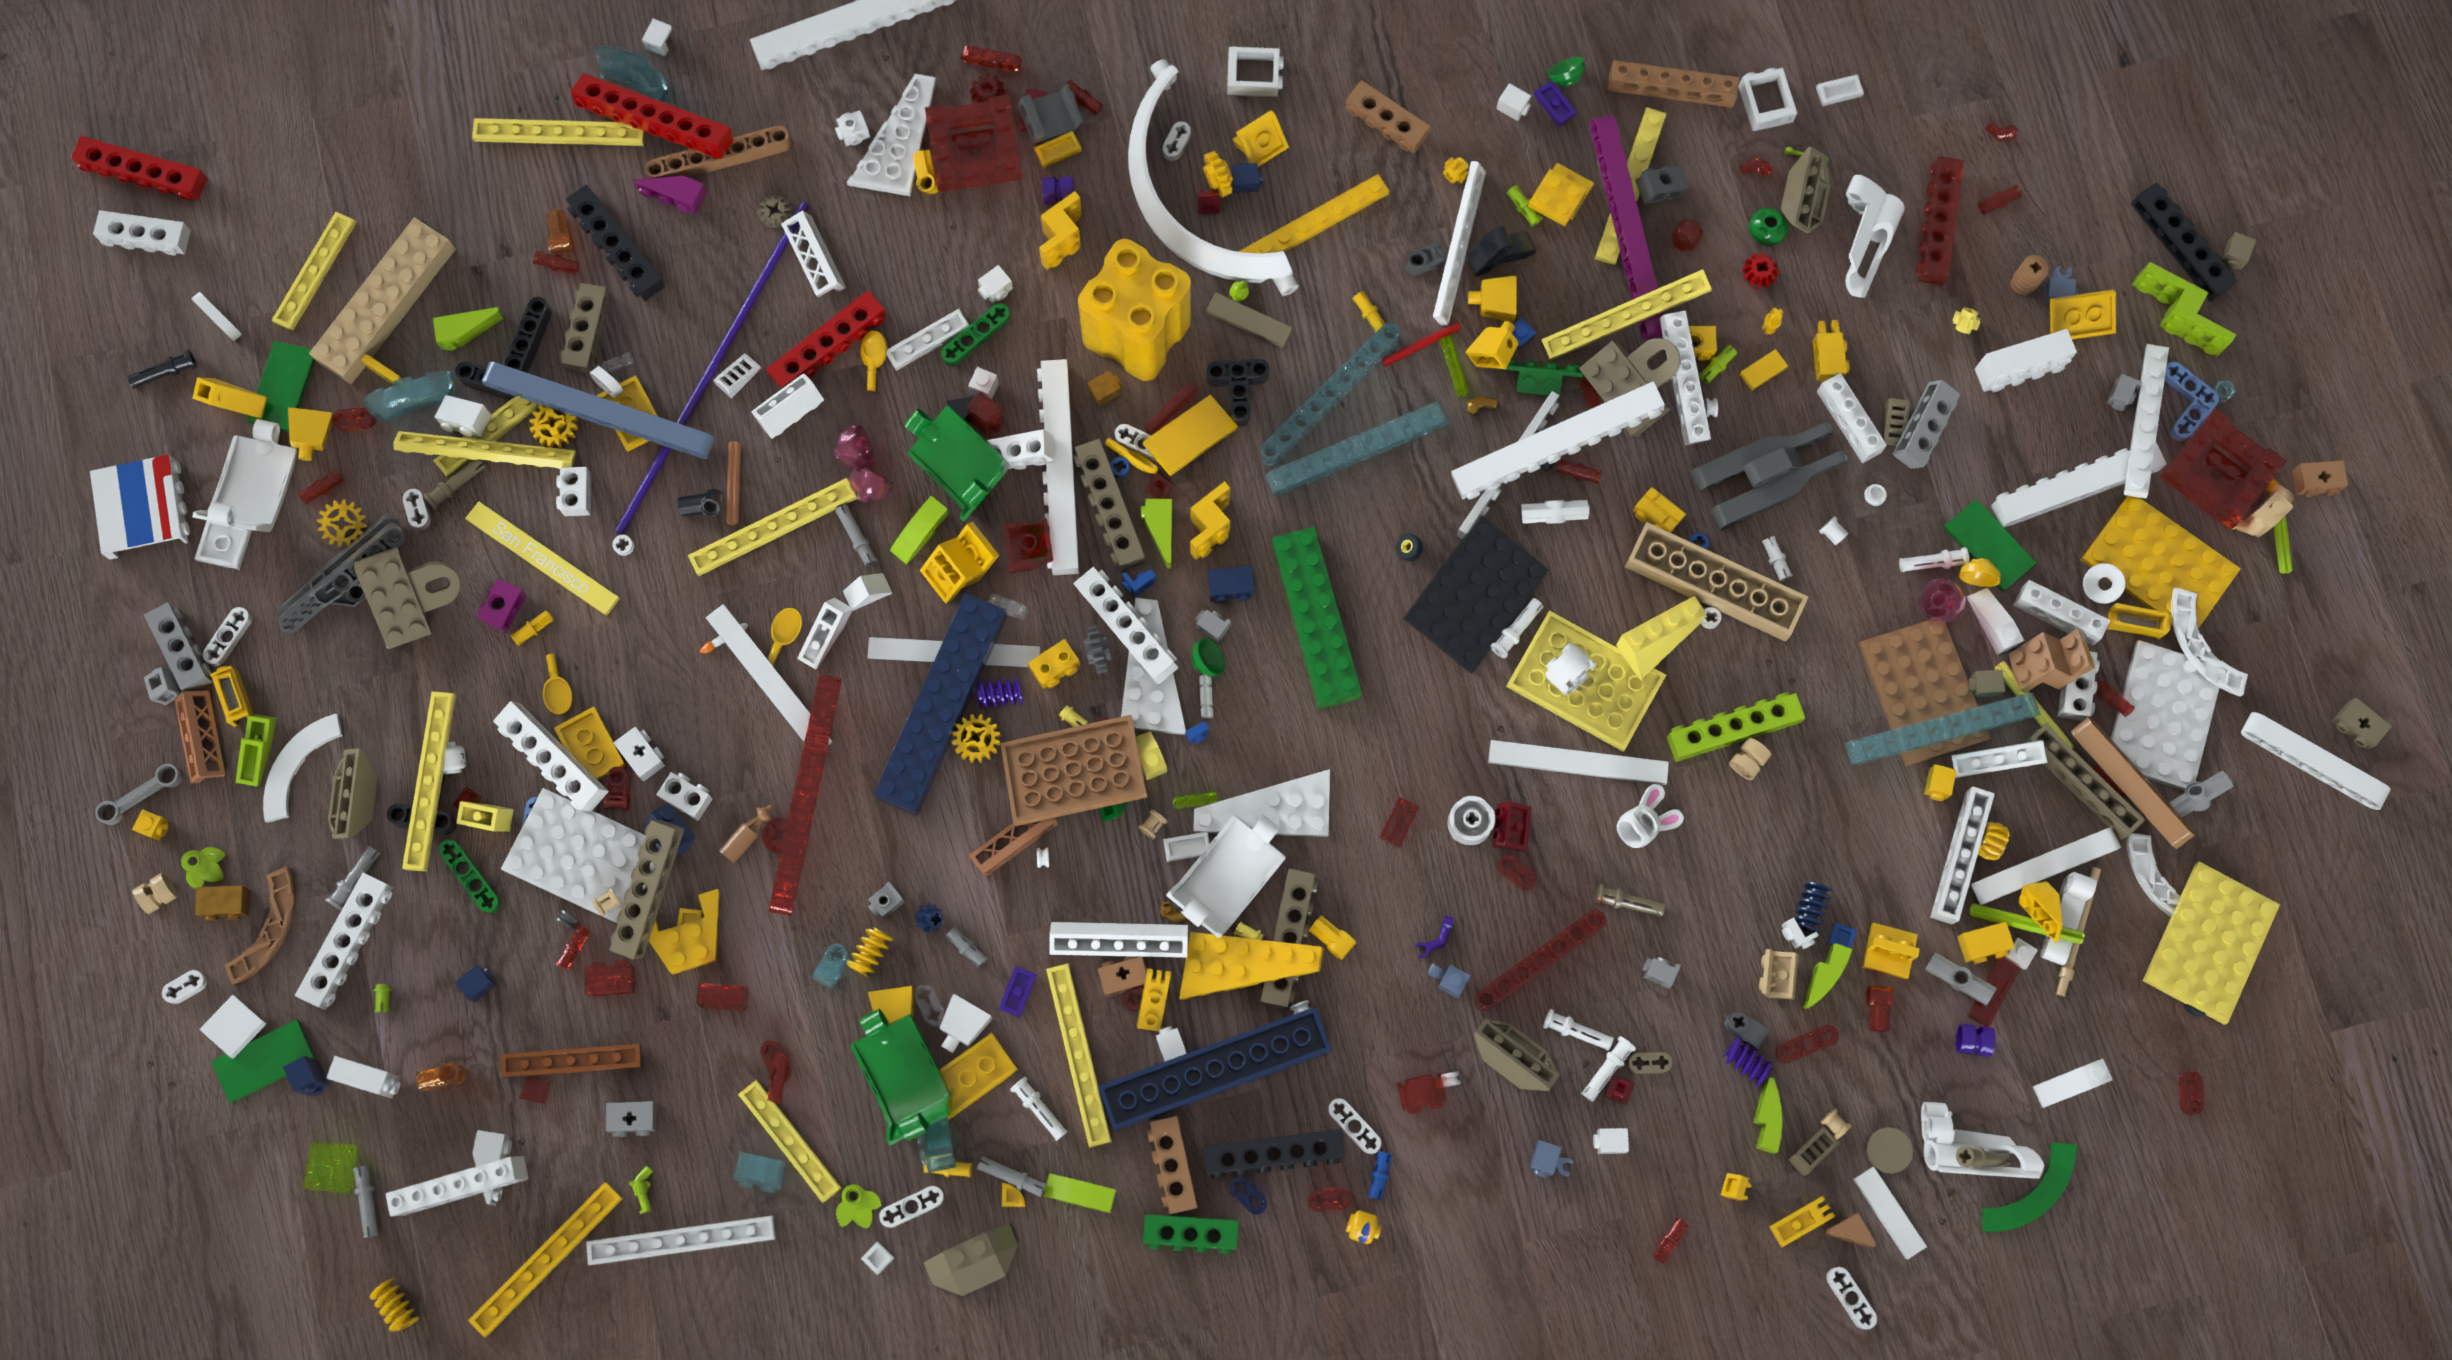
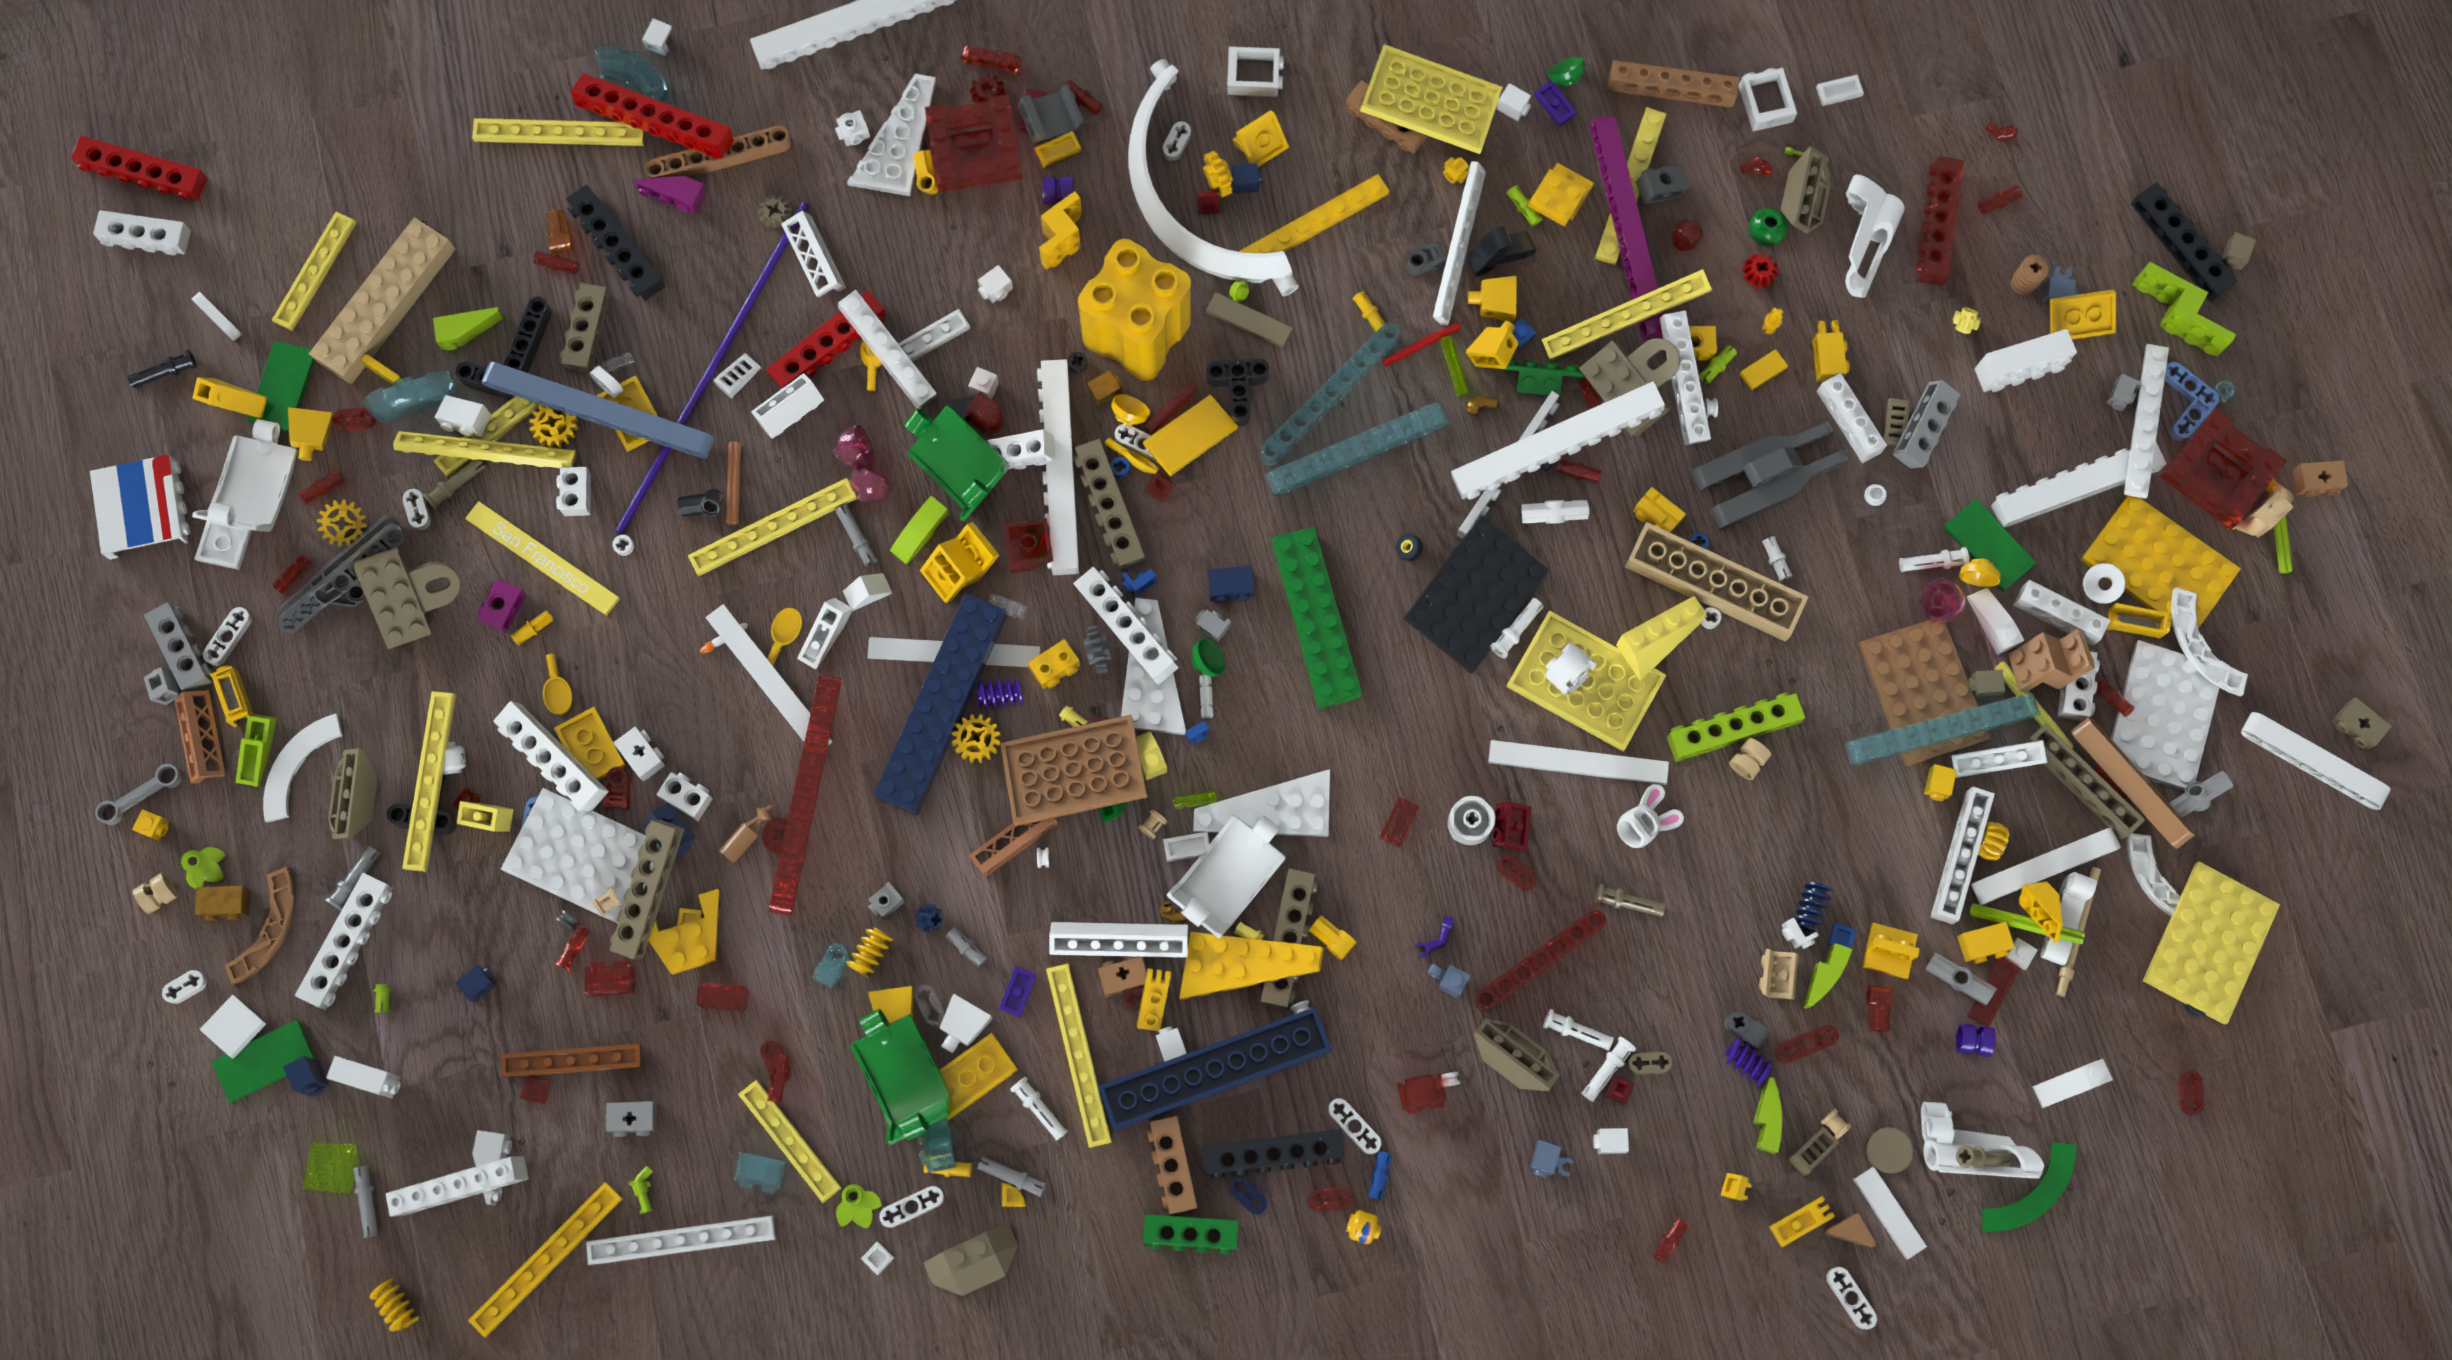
clear orange piece [415,1062,466,1092] -> none
green beam [439,839,501,914] -> none
green beam [941,303,1010,366] -> none
lime slope [1043,1173,1116,1213] -> none
lime slope [1141,499,1172,568] -> none
yellow bracket [1190,481,1230,560] -> none
light grey brick [1642,957,1681,989] -> none
white bush [1819,516,1848,545] -> none
none -> clear red axle [272,555,310,593]
none -> white brick [838,290,937,409]
none -> black bush [1068,352,1088,374]
none -> yellow piece [1111,394,1150,426]
none -> light yellow plate [1360,44,1503,154]

